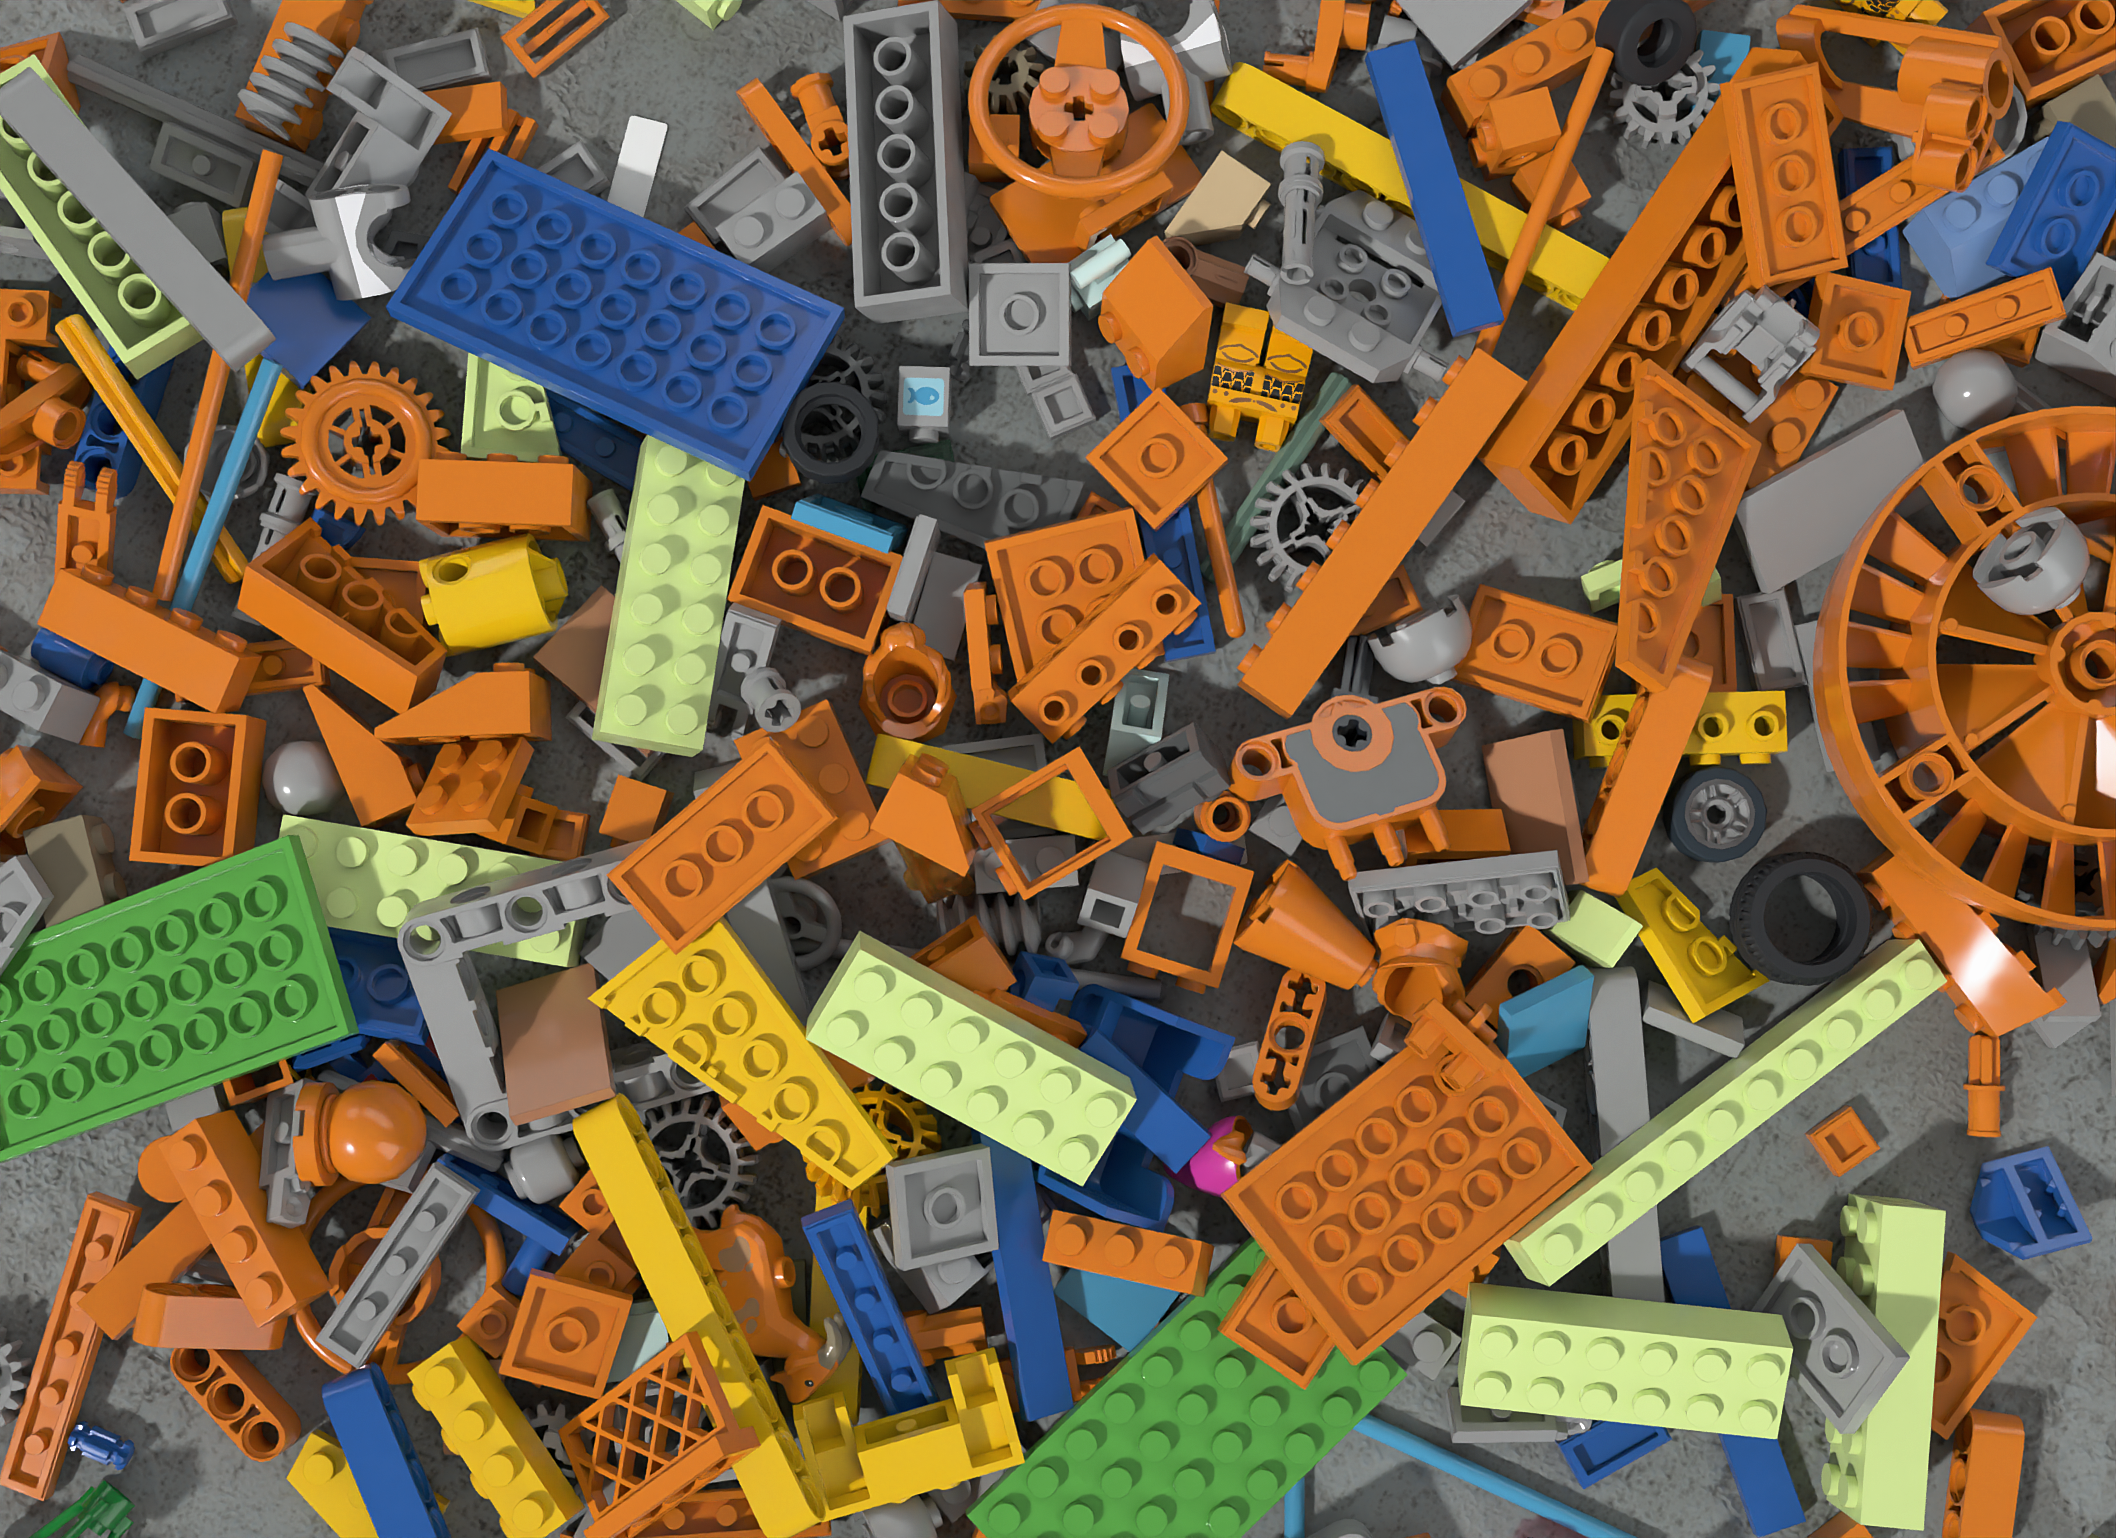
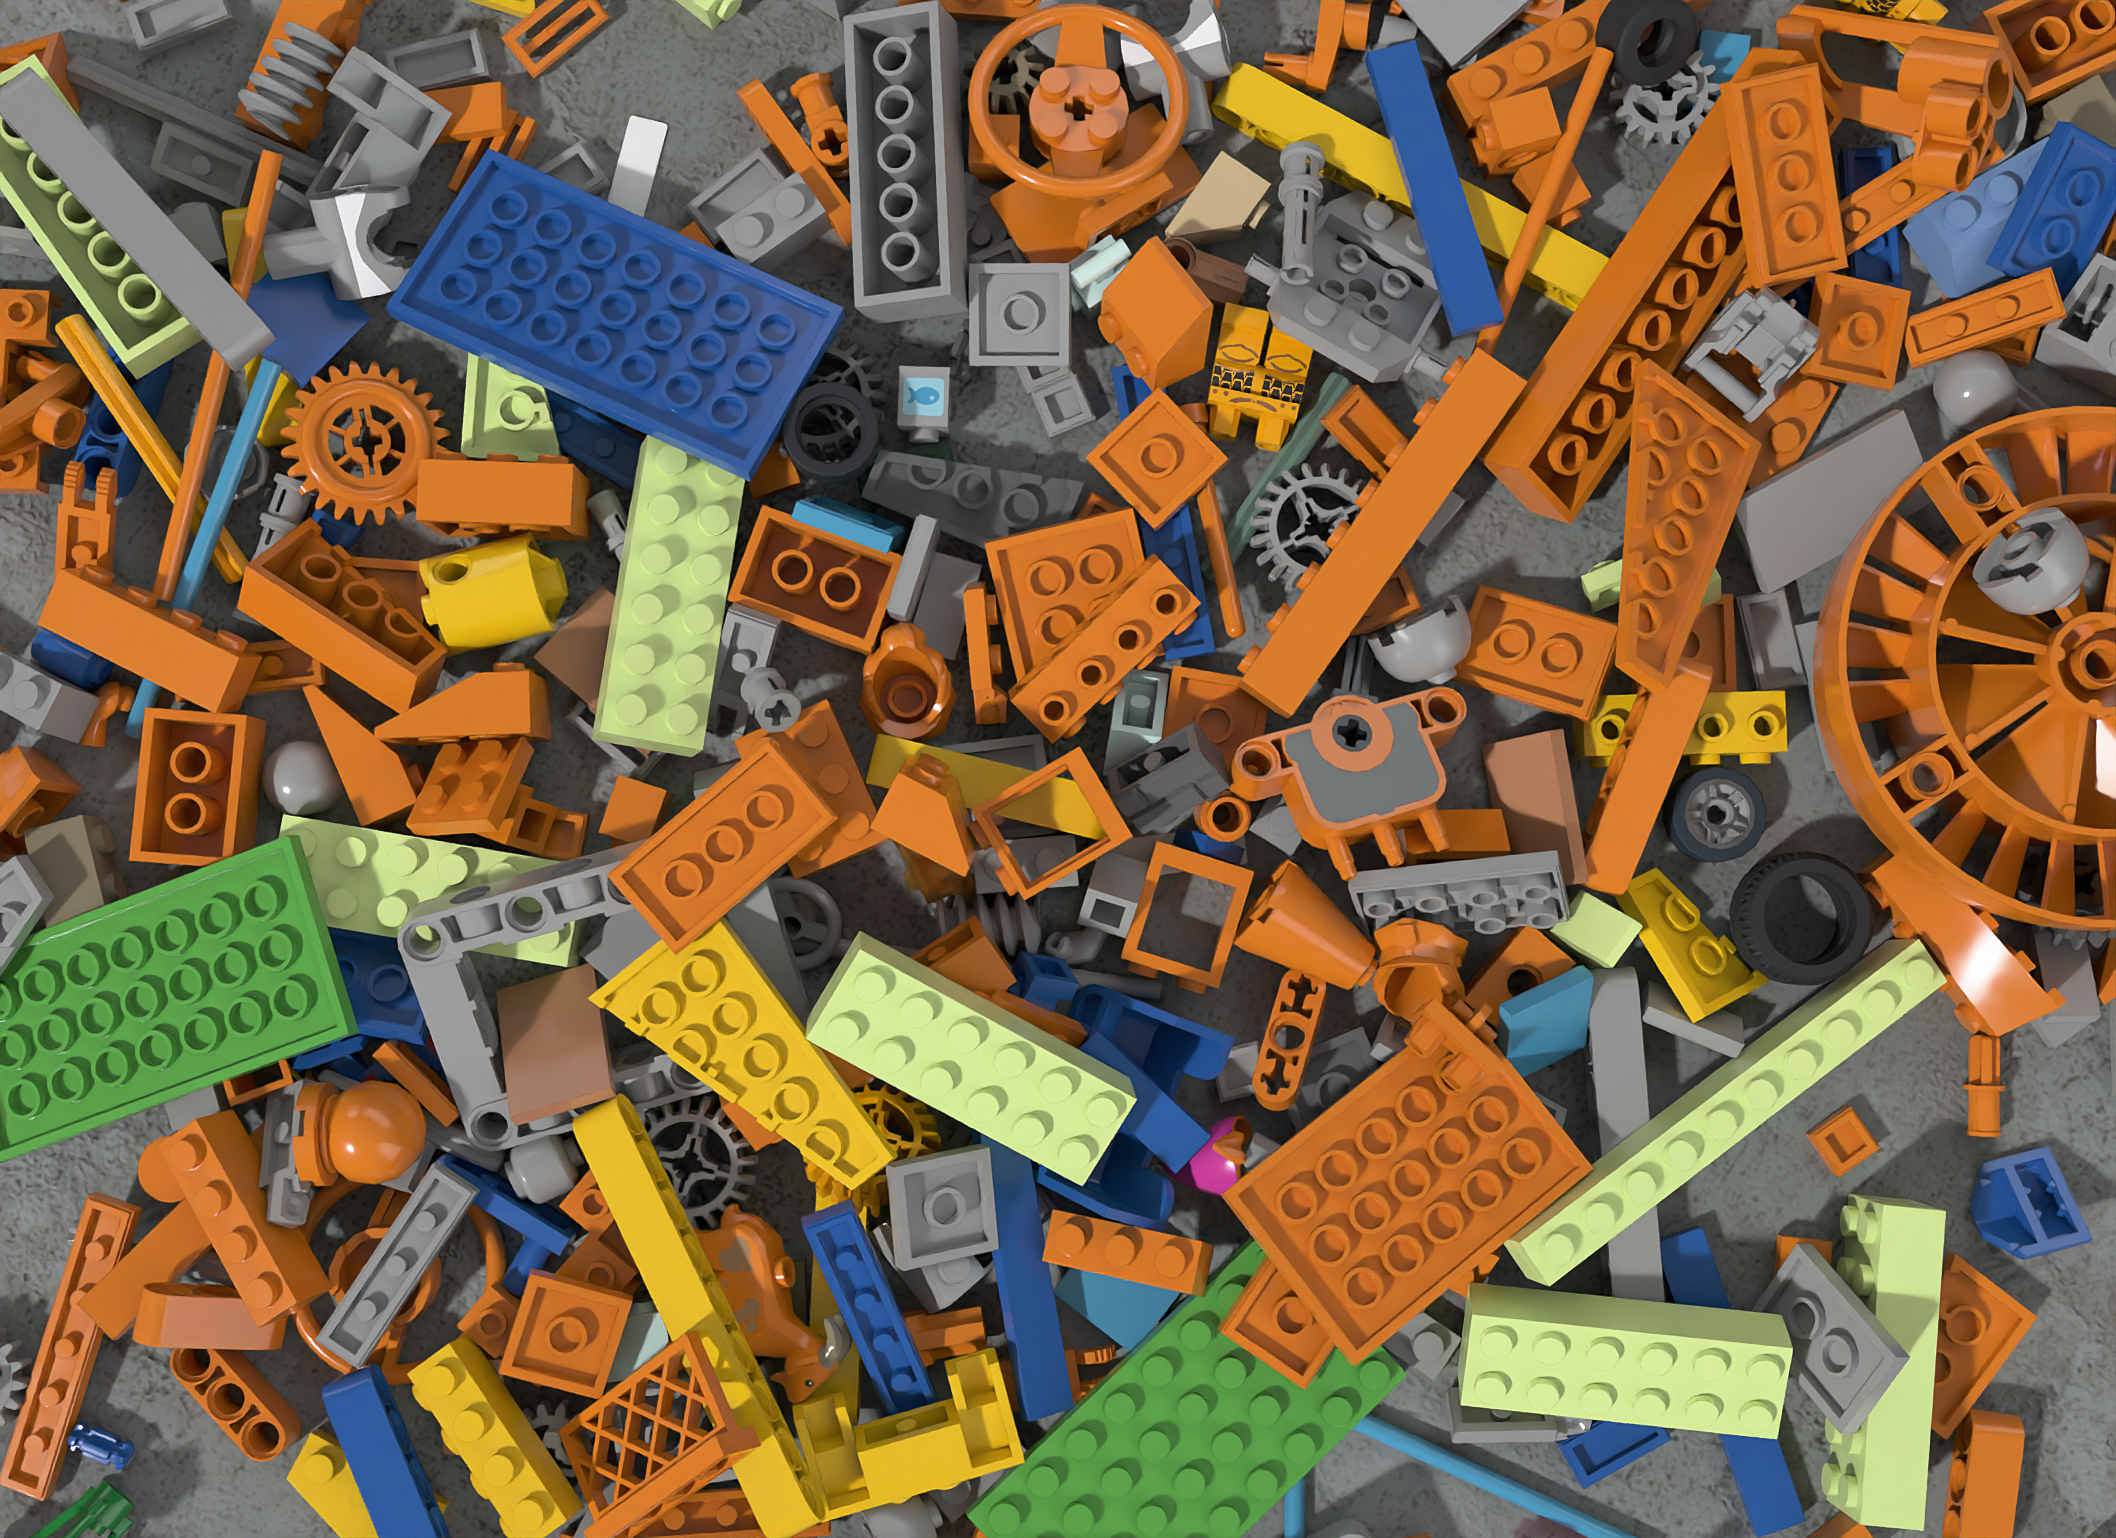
none -> orange plate [1161,665,1268,776]

